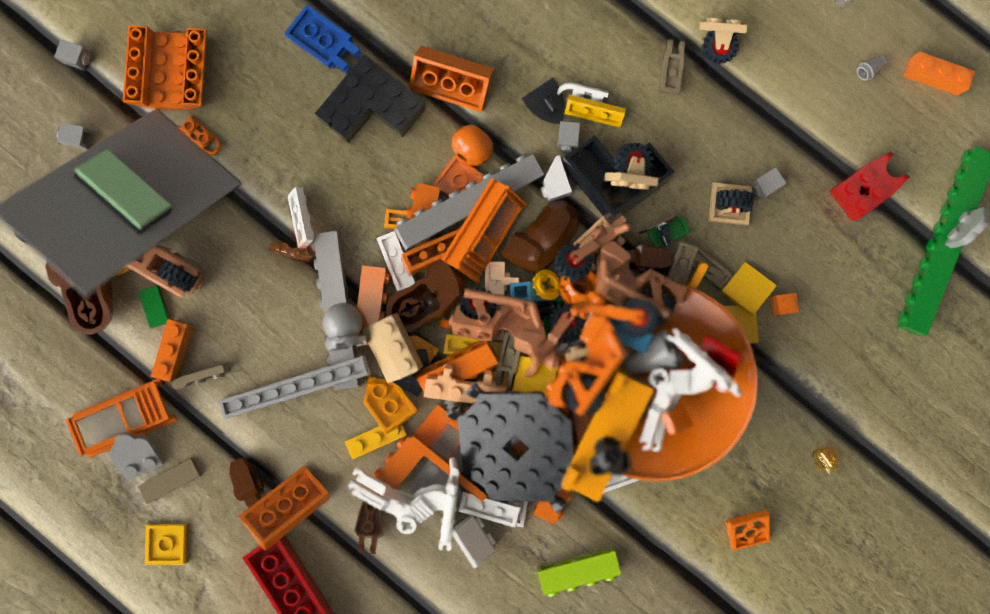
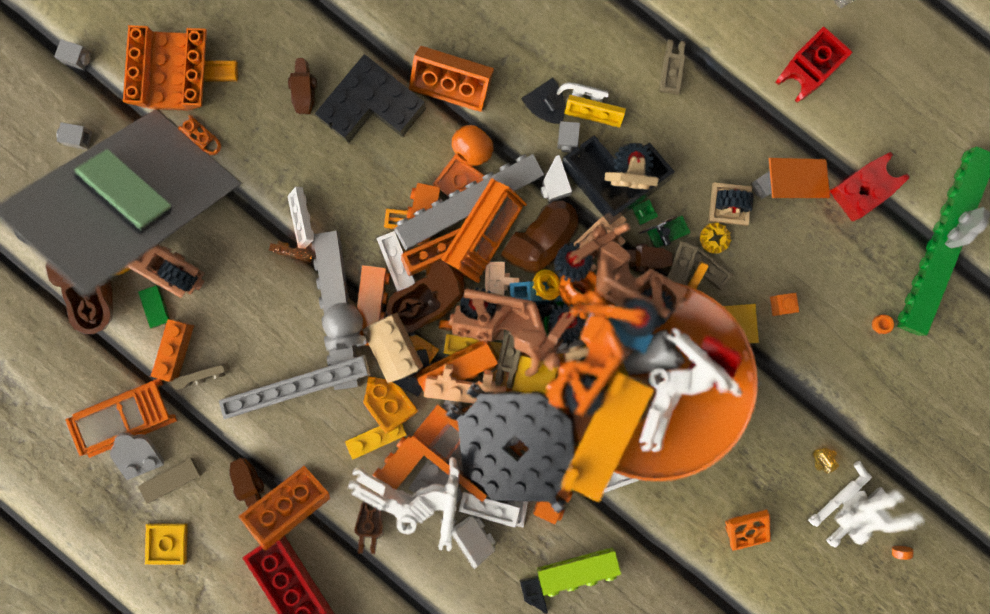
blue tile [284,5,363,75] -> none
black tile [590,435,631,477] -> none
orange tile [661,407,694,435] -> none
plate [700,18,747,64] -> none
yellow tile [721,262,777,316] -> none
light grey cone [857,56,887,81] -> none
orange brick [903,51,975,96] -> none
none -> light orange tile [204,61,238,82]
none -> reddish brown hinge [288,57,317,114]
none -> black tile [520,576,548,614]
none -> green tile [631,199,658,226]
none -> yellow gear [700,223,732,254]
none -> orange piece [769,158,830,198]
none -> red brick [775,26,853,103]
none -> white piece [808,461,924,547]
none -> orange tile [872,314,894,334]
none -> orange tile [892,546,914,560]

